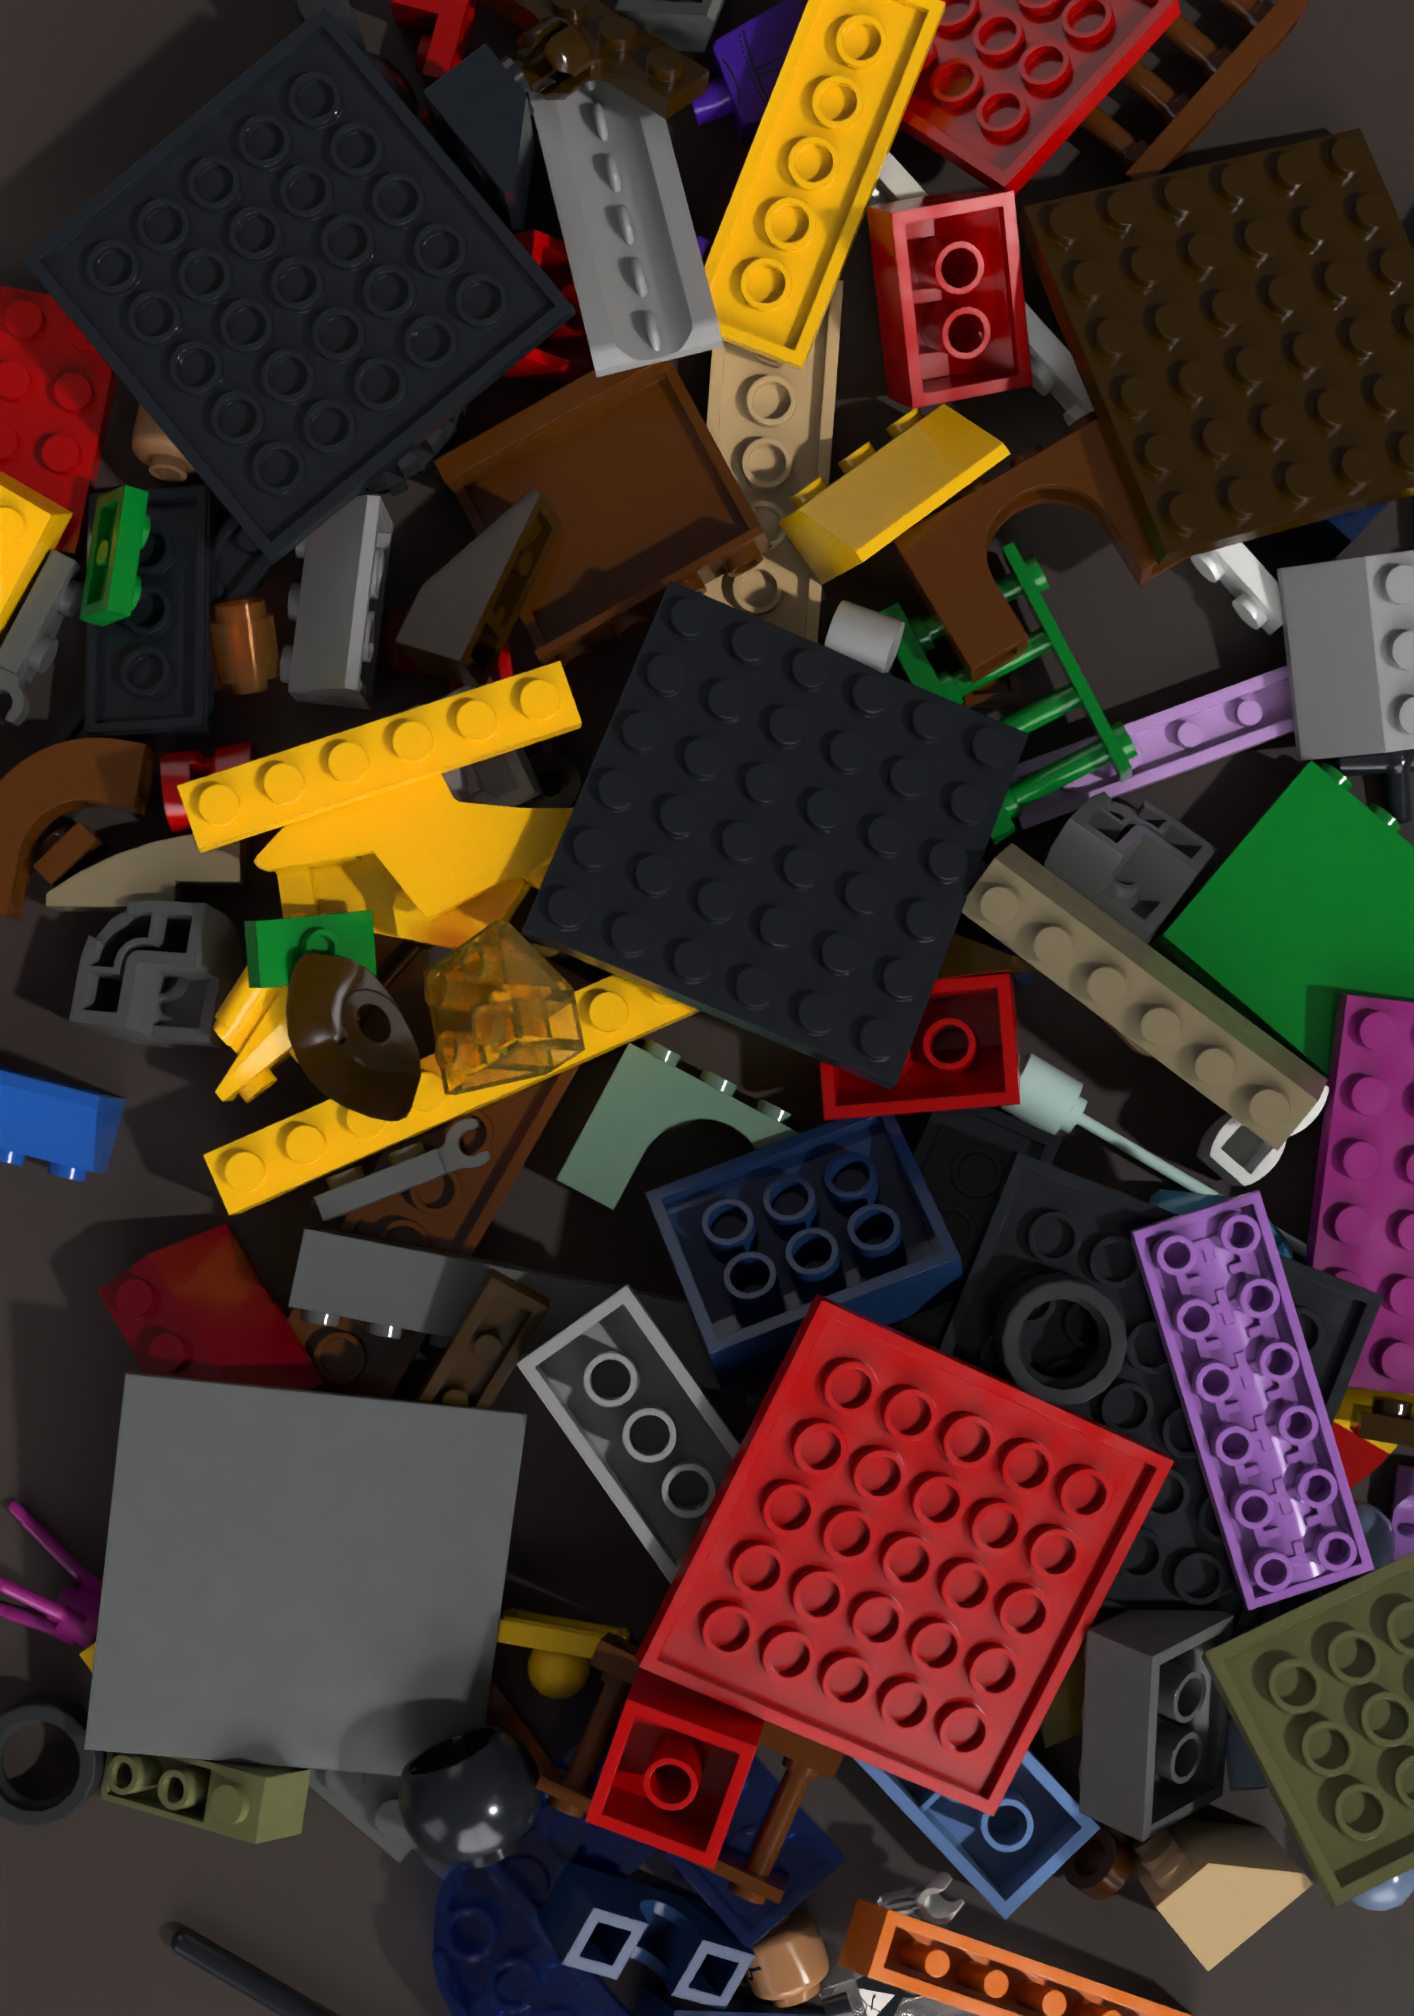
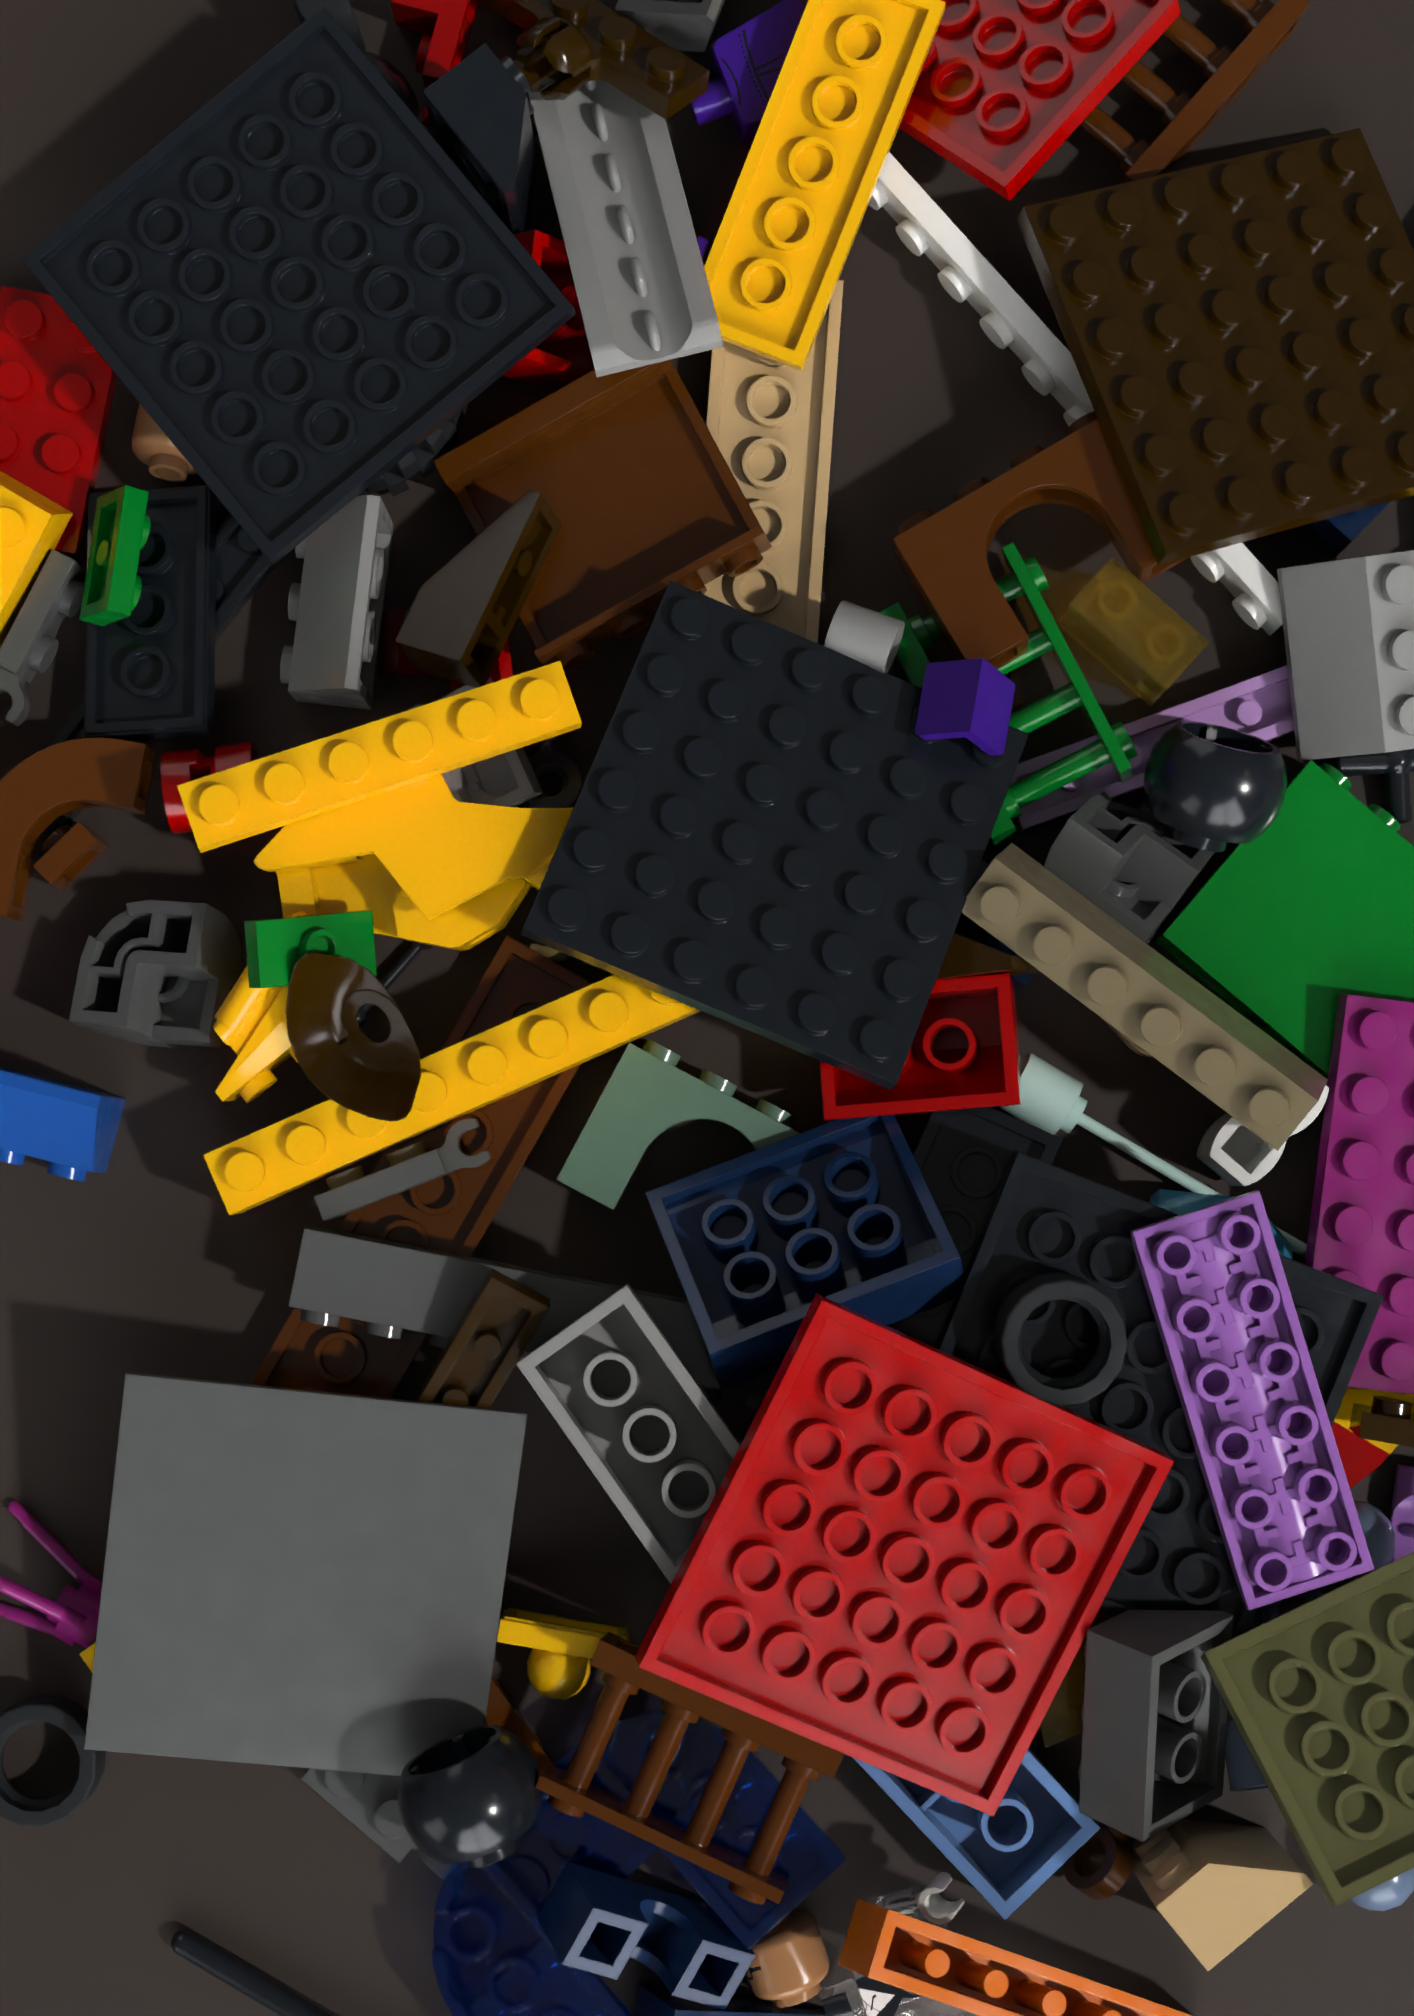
dark tan slope [46,834,250,912] -> none
dark red slope [97,1223,327,1391] -> none
olive slope [100,1751,311,1844] -> none
clear orange brick [210,598,280,694] -> none
clear yellow slope [423,920,585,1095] -> none
red brick [585,1668,765,1869] -> none
yellow slope [778,404,1011,585] -> none
red slope [866,190,1033,409] -> none
none -> dark purple panel [915,658,1016,756]
none -> clear yellow hips [1057,557,1209,707]
none -> black wheel [1143,721,1287,852]

